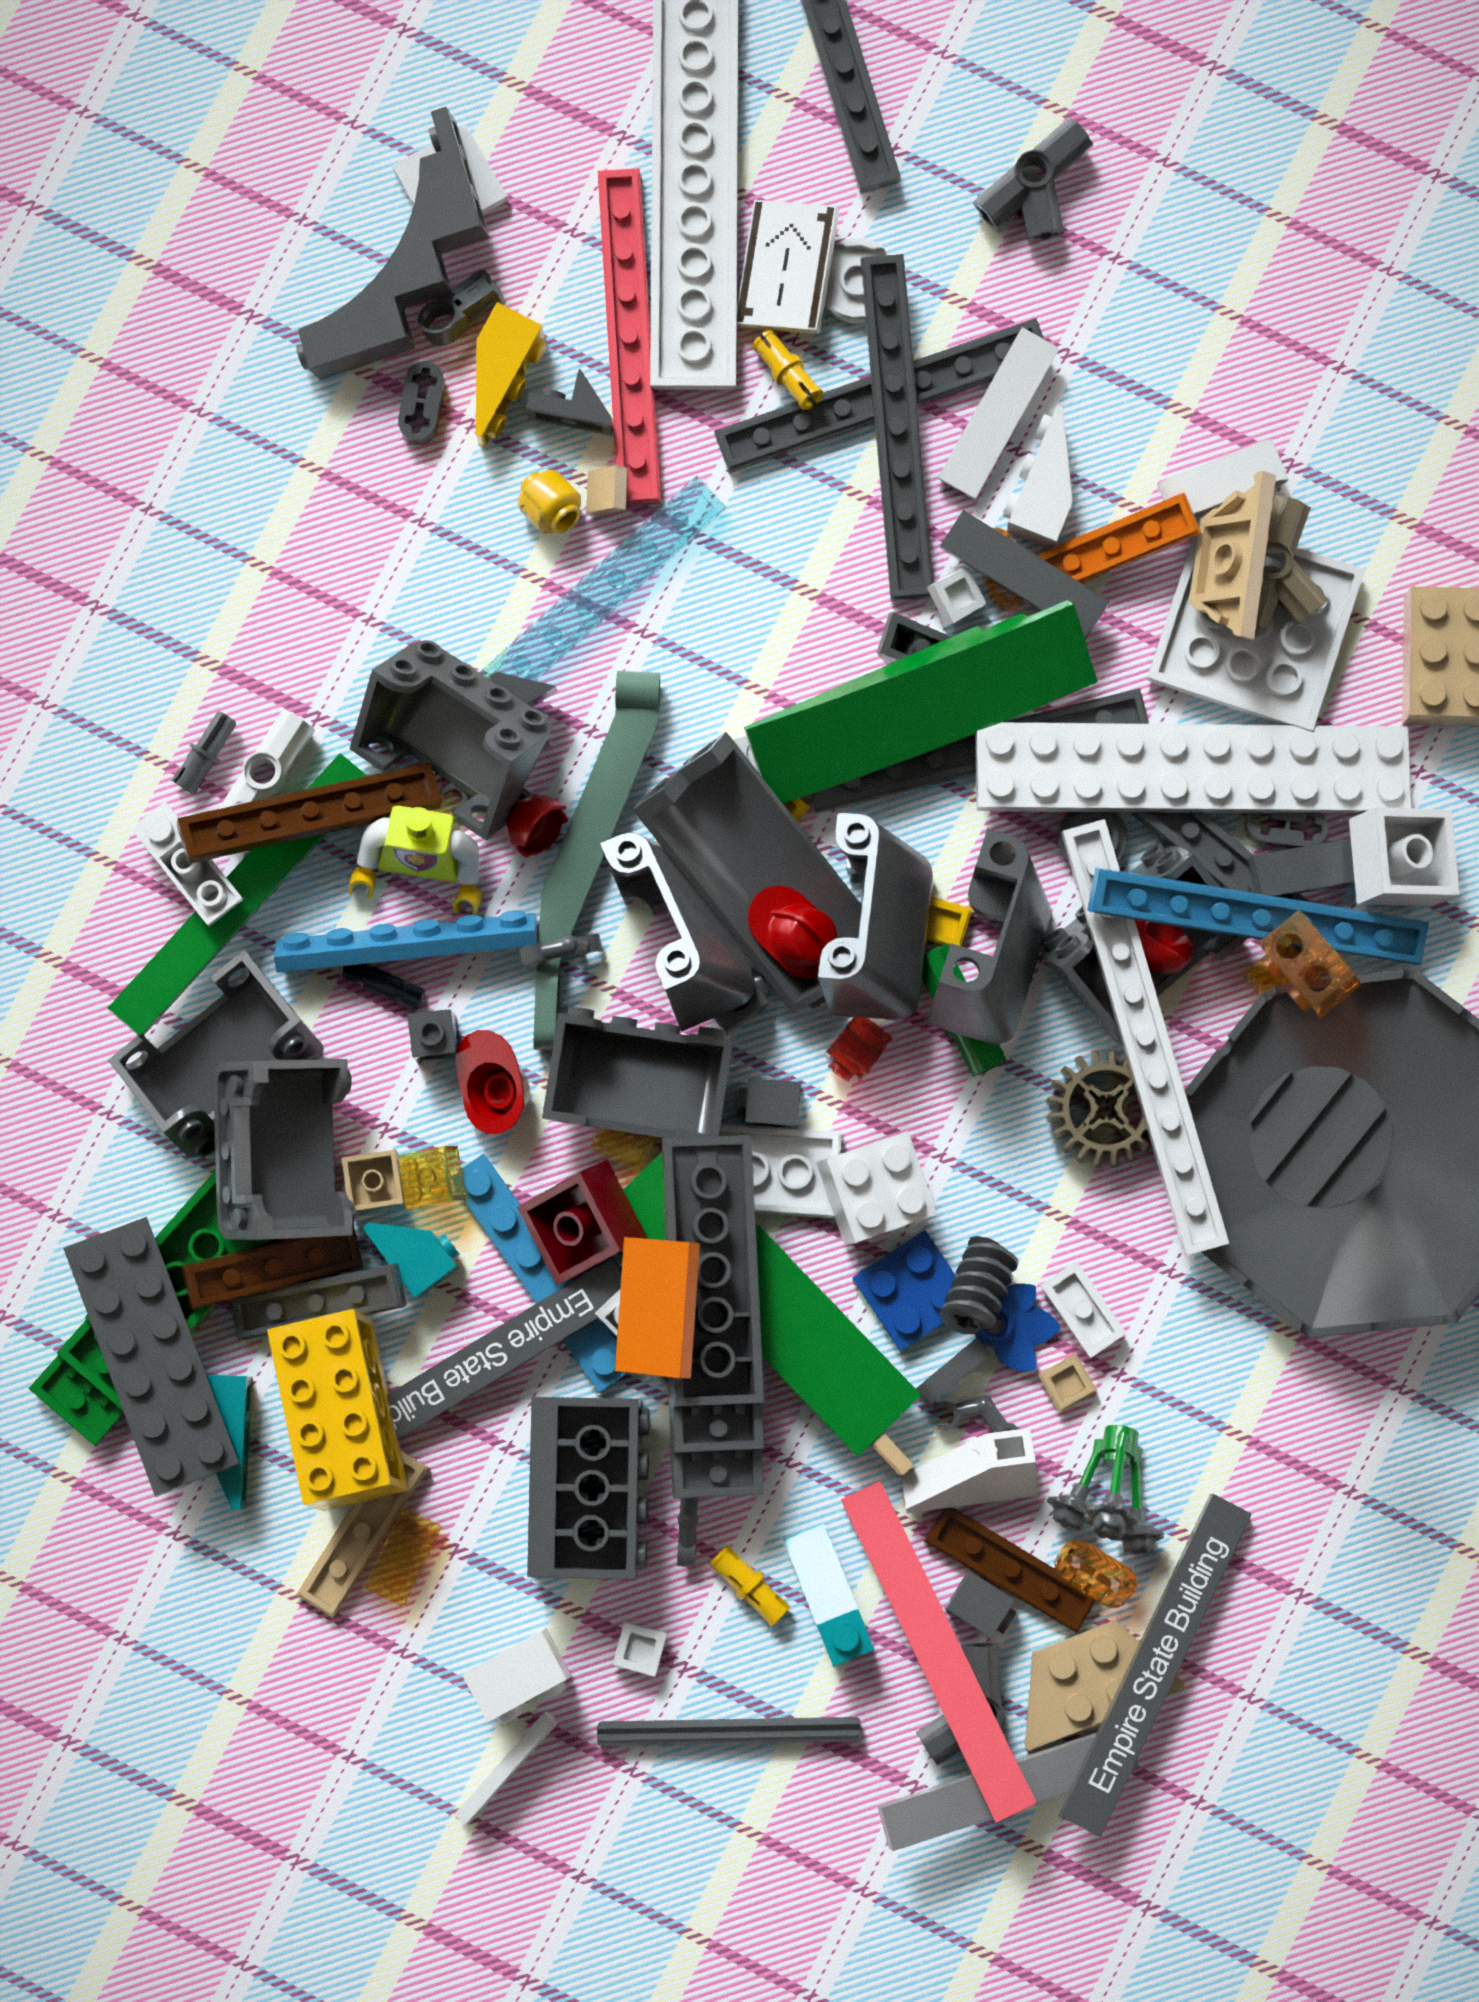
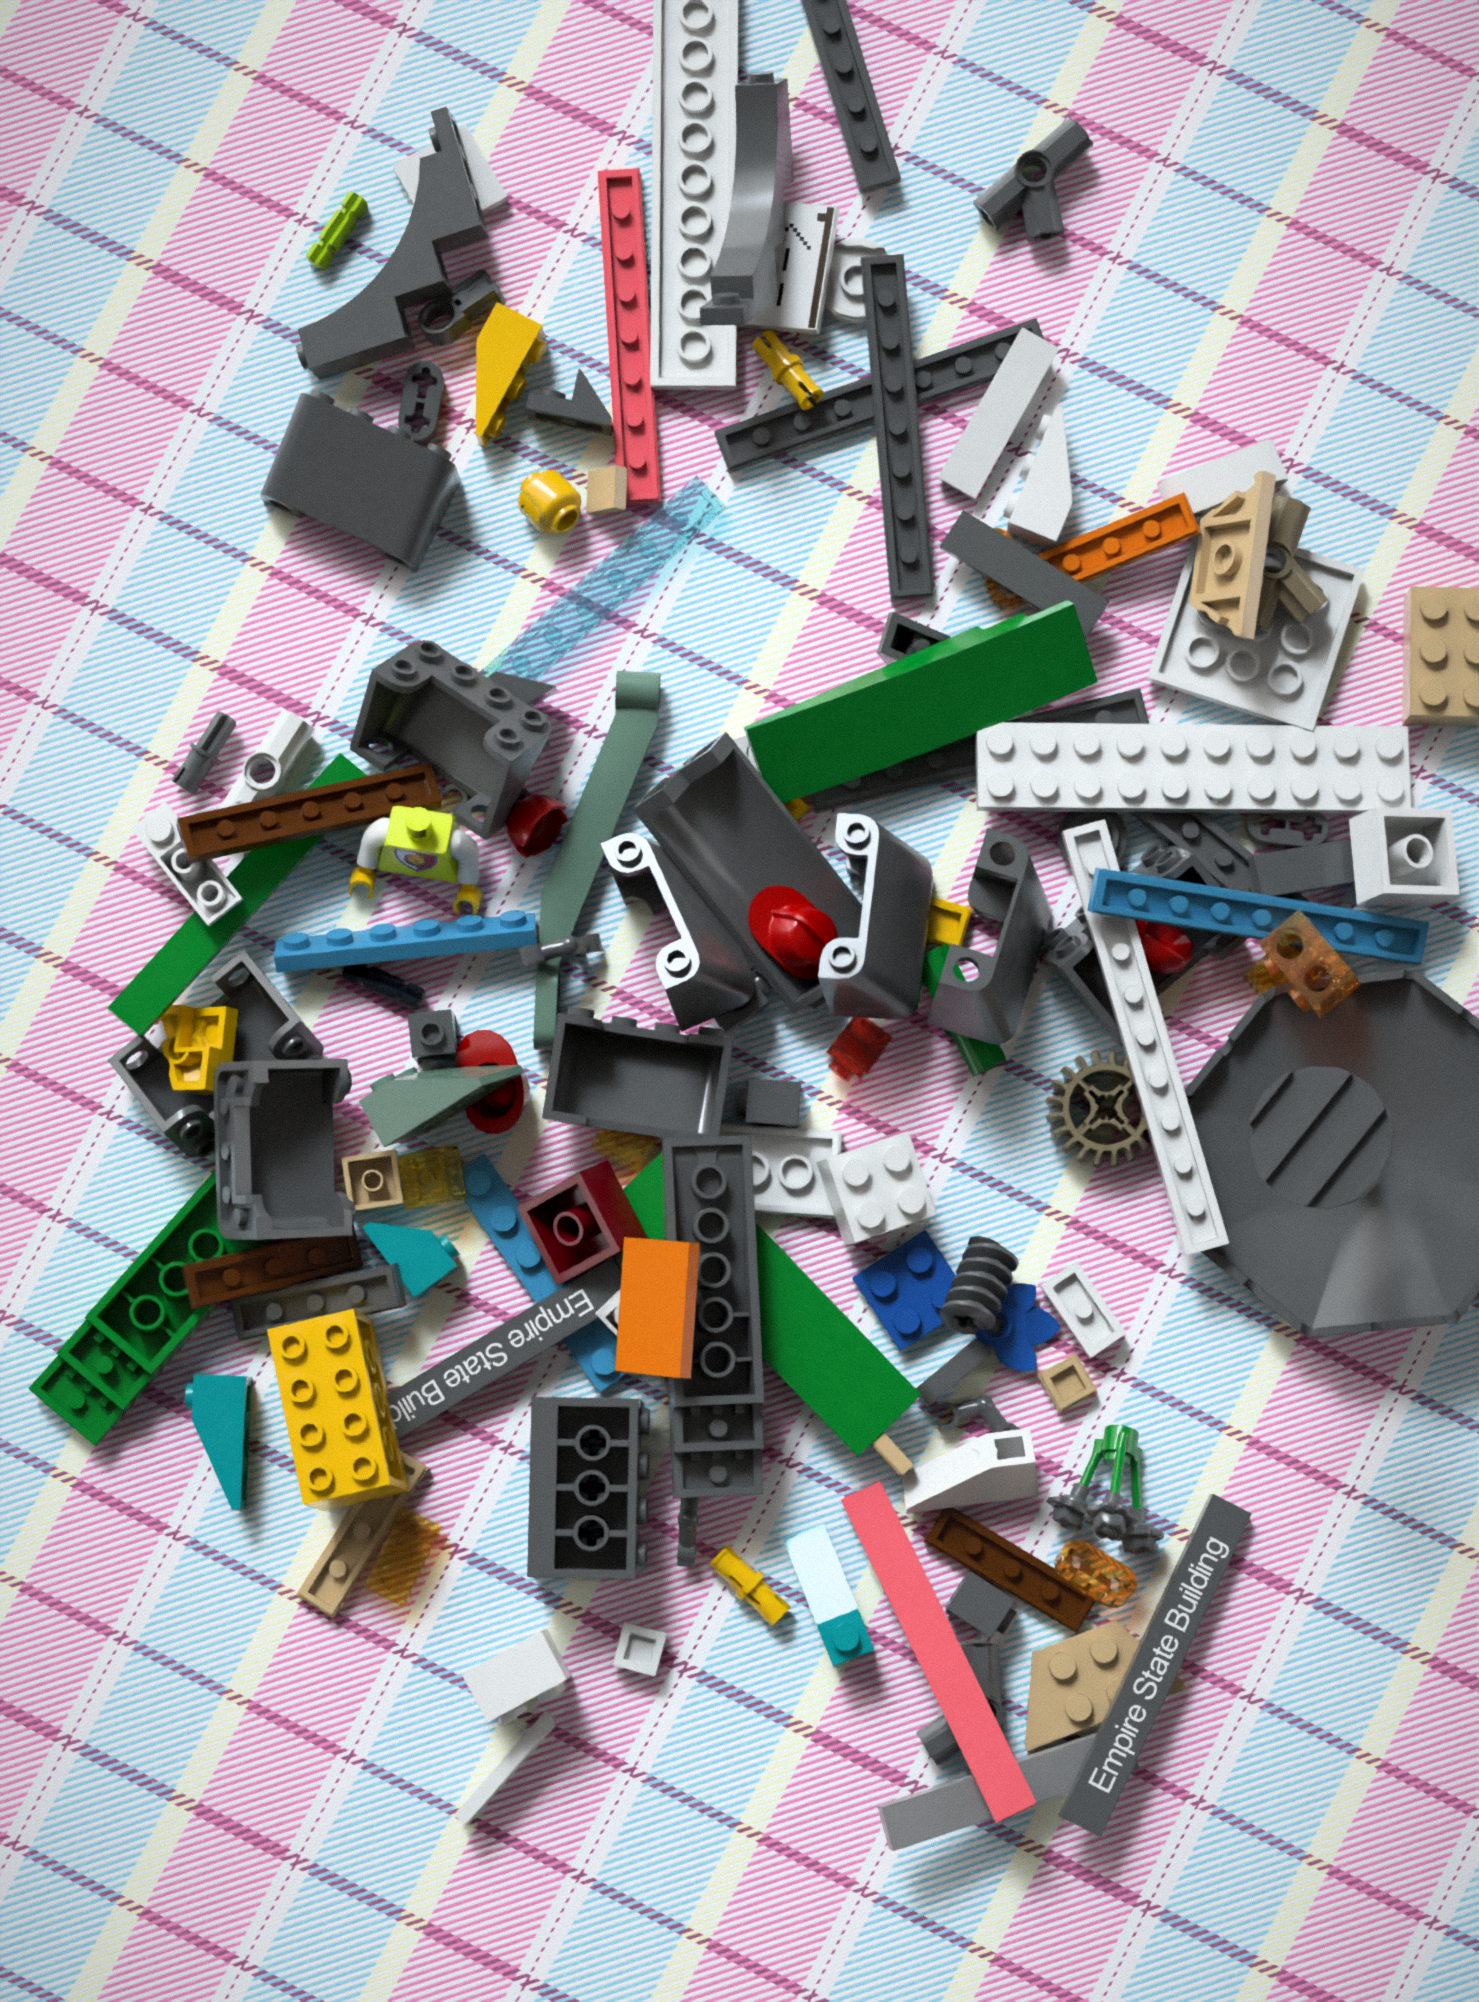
dark grey plate [63,1216,240,1497] -> none
dark grey axle [597,1717,861,1746] -> none
white plate [926,566,987,625] -> none
none -> yellow slope [159,1005,238,1095]
none -> dark grey windscreen [260,389,461,573]
none -> lime axle [306,192,368,271]
none -> sand green slope [359,1065,524,1147]
none -> dark grey arch [700,71,794,325]

